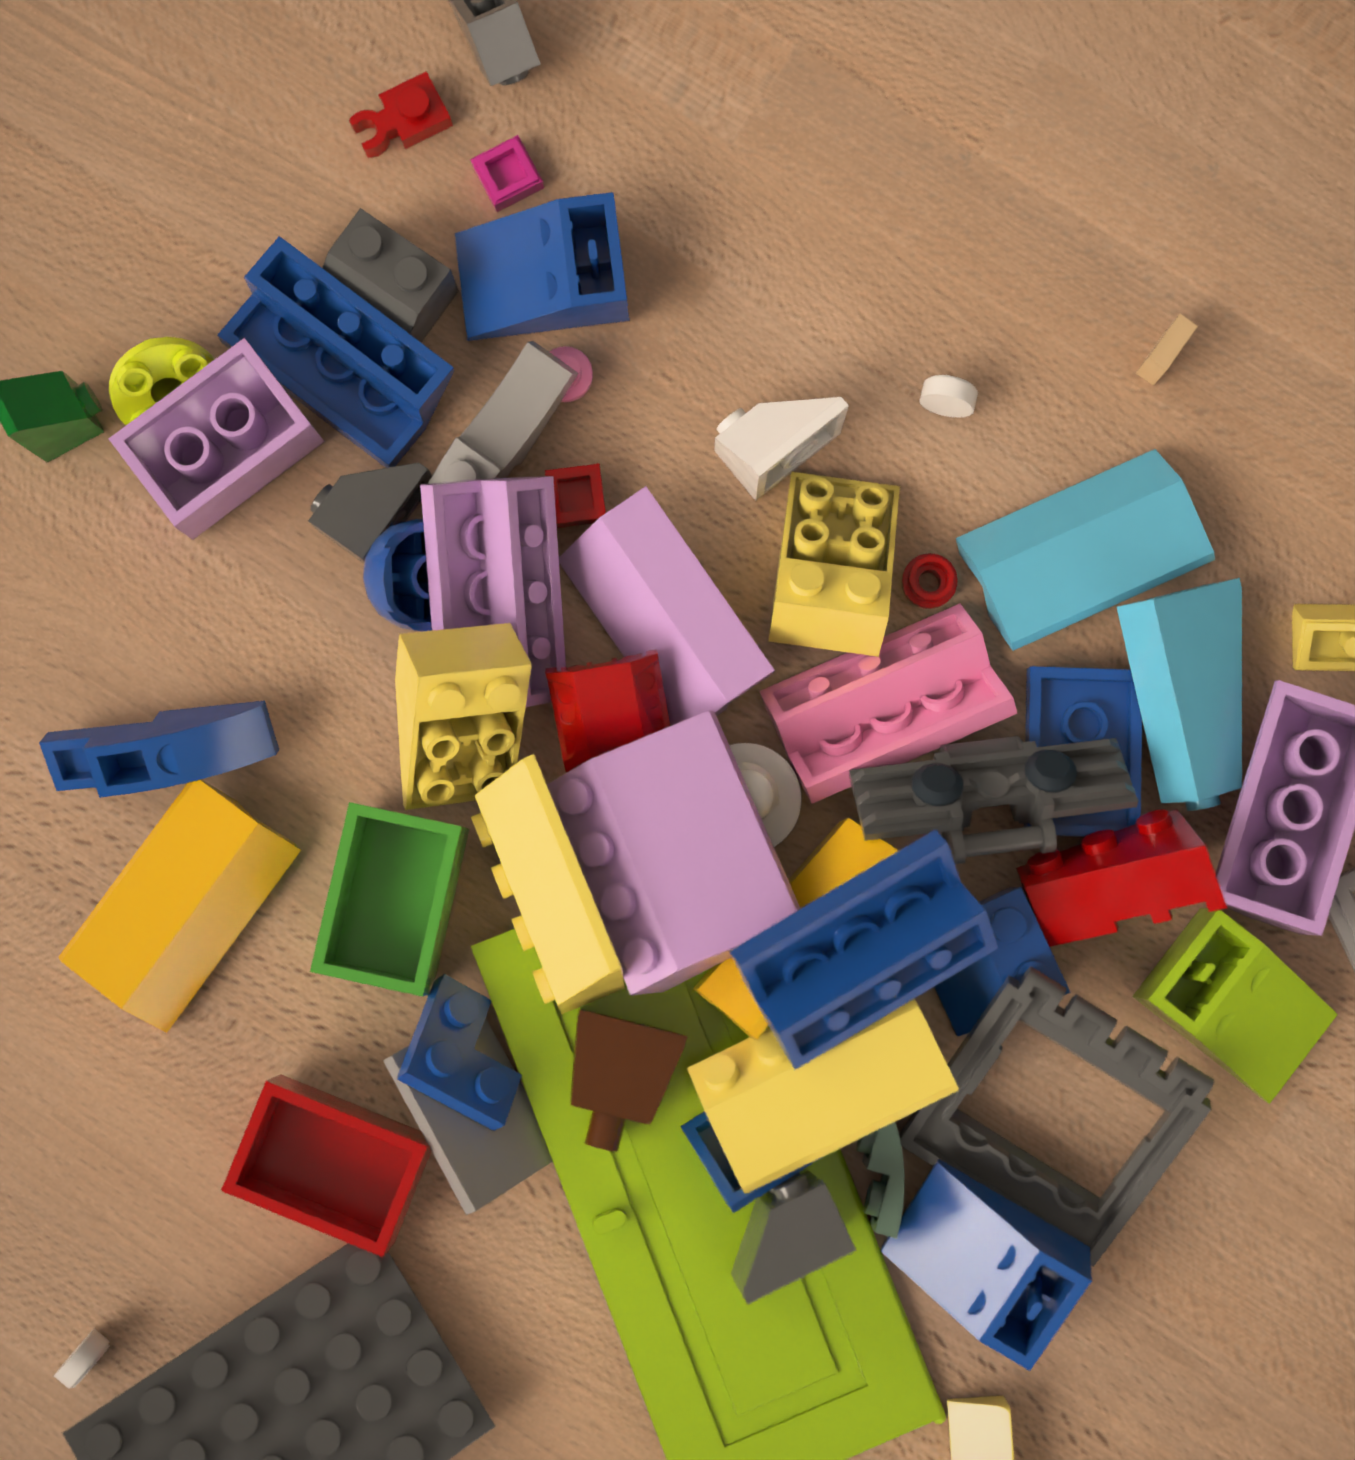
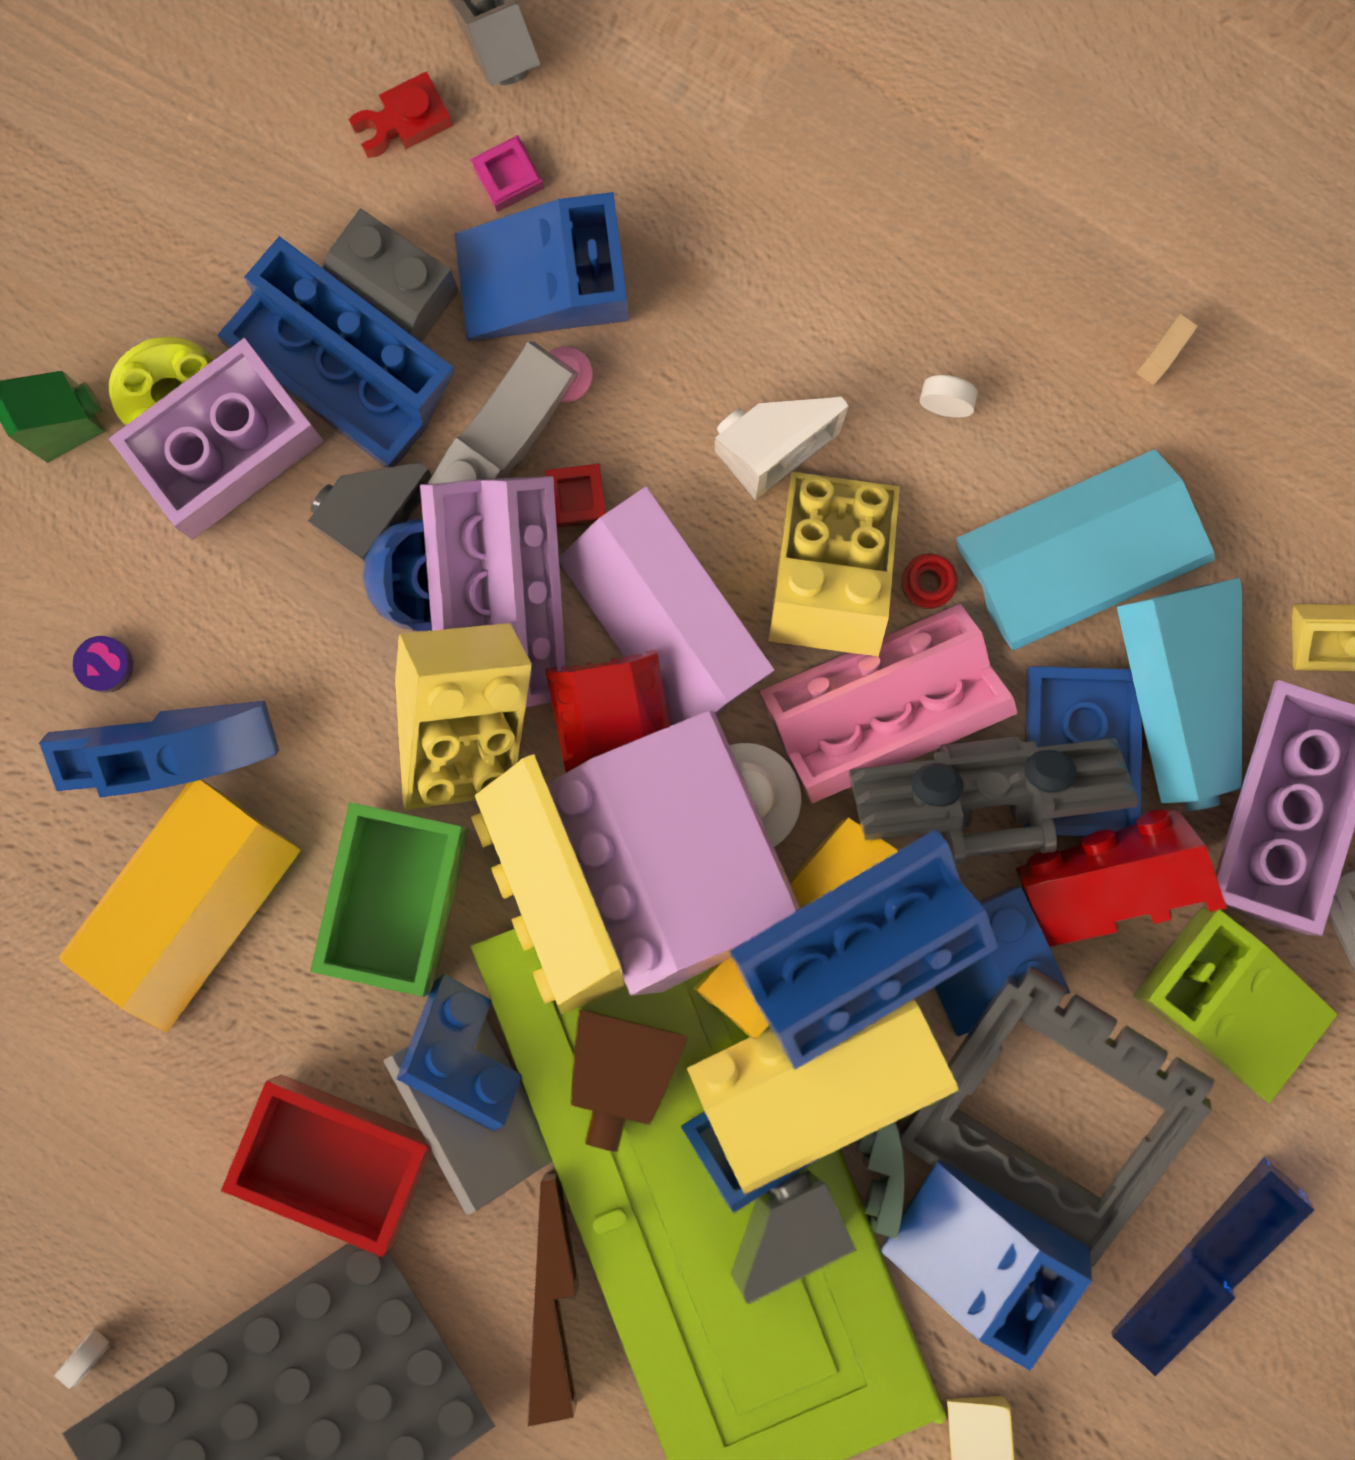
none -> dark purple tile [73,636,133,693]
none -> reddish brown slope [528,1172,579,1426]
none -> clear blue slope [1111,1157,1315,1376]

